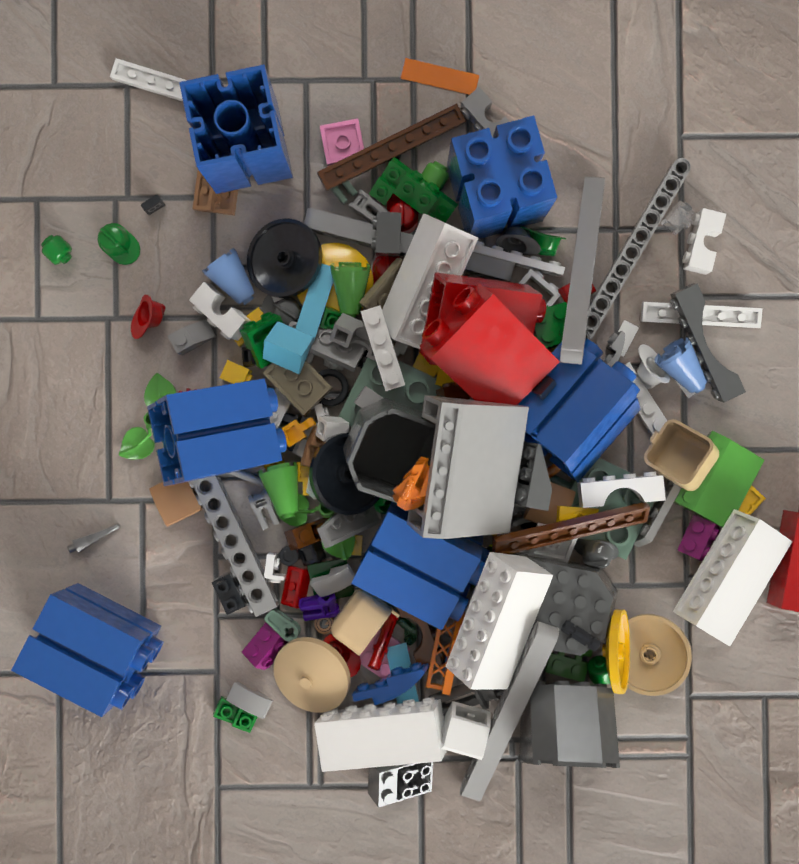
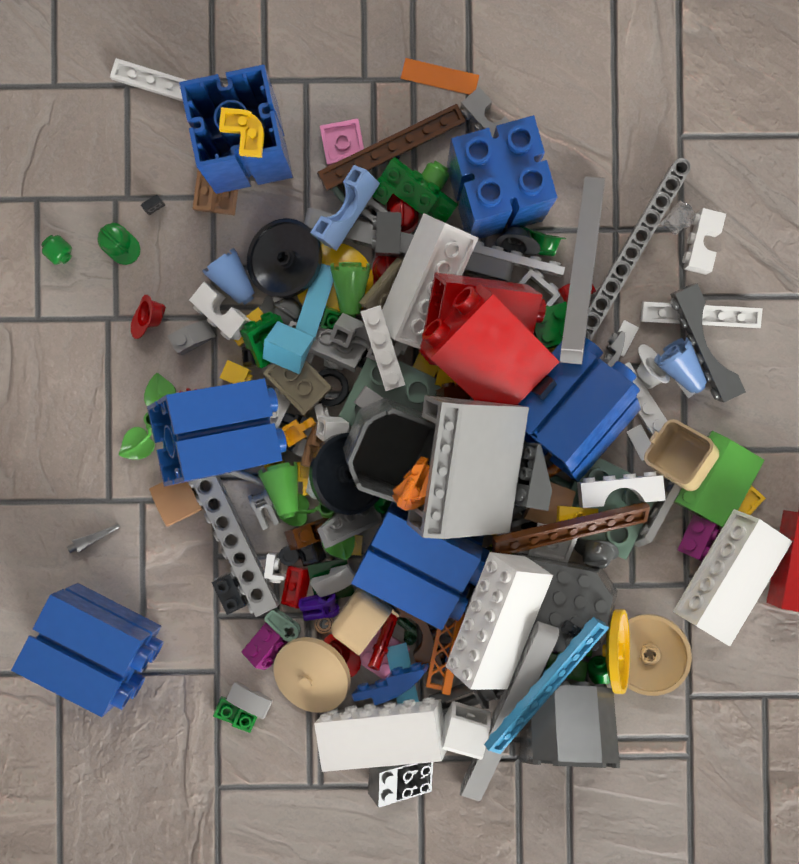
none -> yellow plate [219,108,264,158]
none -> light blue arch [310,165,380,251]
none -> dark azure plate [484,617,609,754]
none -> white sticker [627,424,651,461]

